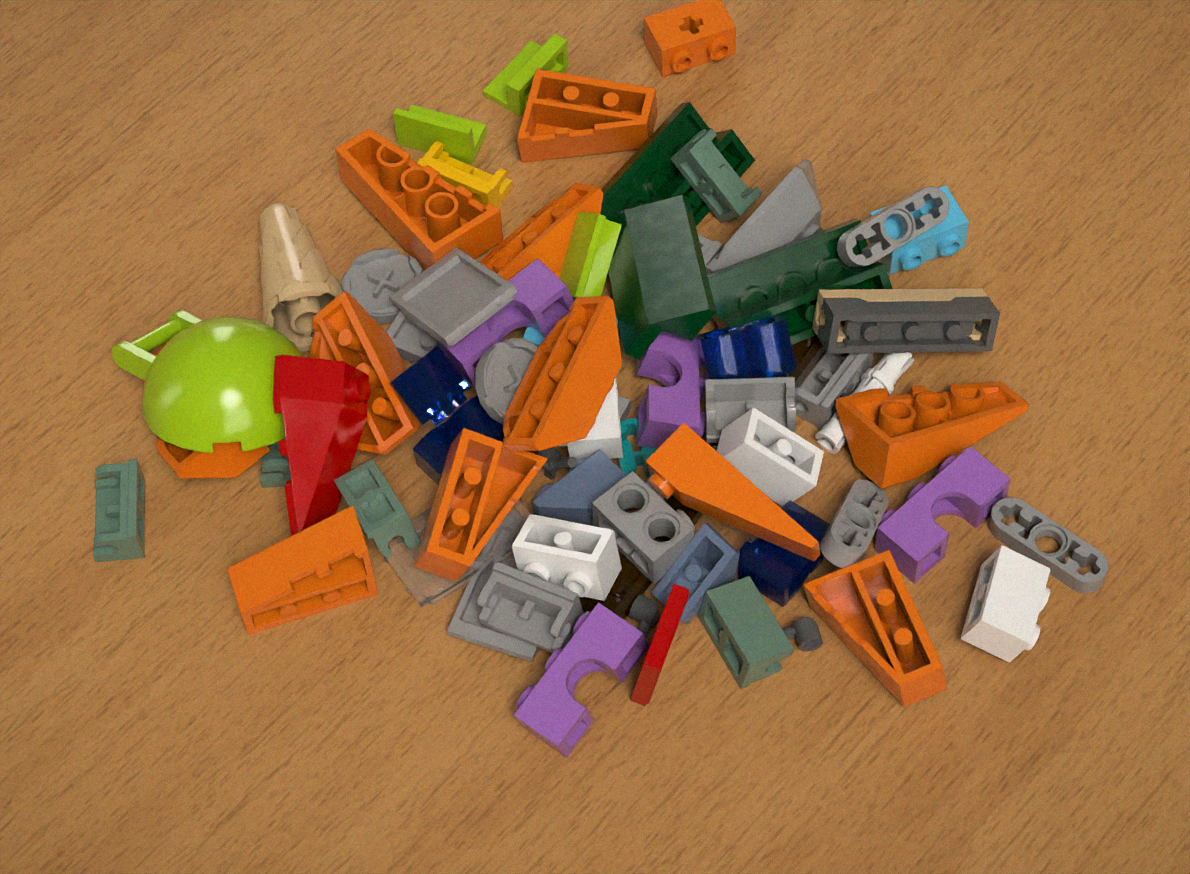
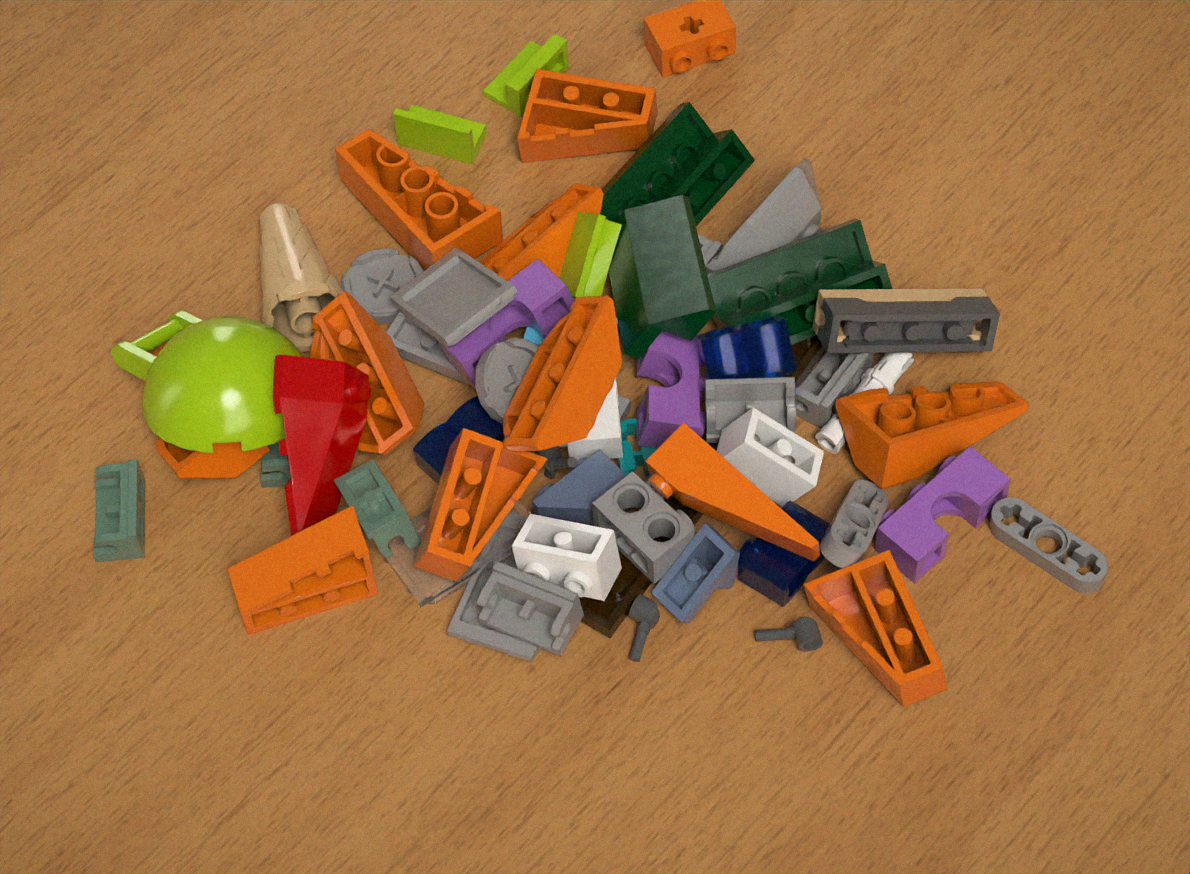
clear blue brick [389,345,470,426] -> none
yellow hinge [417,141,513,209] -> none
medium lavender arch [514,602,650,758] -> none
red tile [630,584,690,706] -> none
sand green hinge [671,128,762,223] -> none
sand green hinge [698,576,794,689] -> none
light grey beam [837,187,949,267] -> none
medium azure brick [868,185,969,275] -> none
white brick [961,545,1050,663] -> none

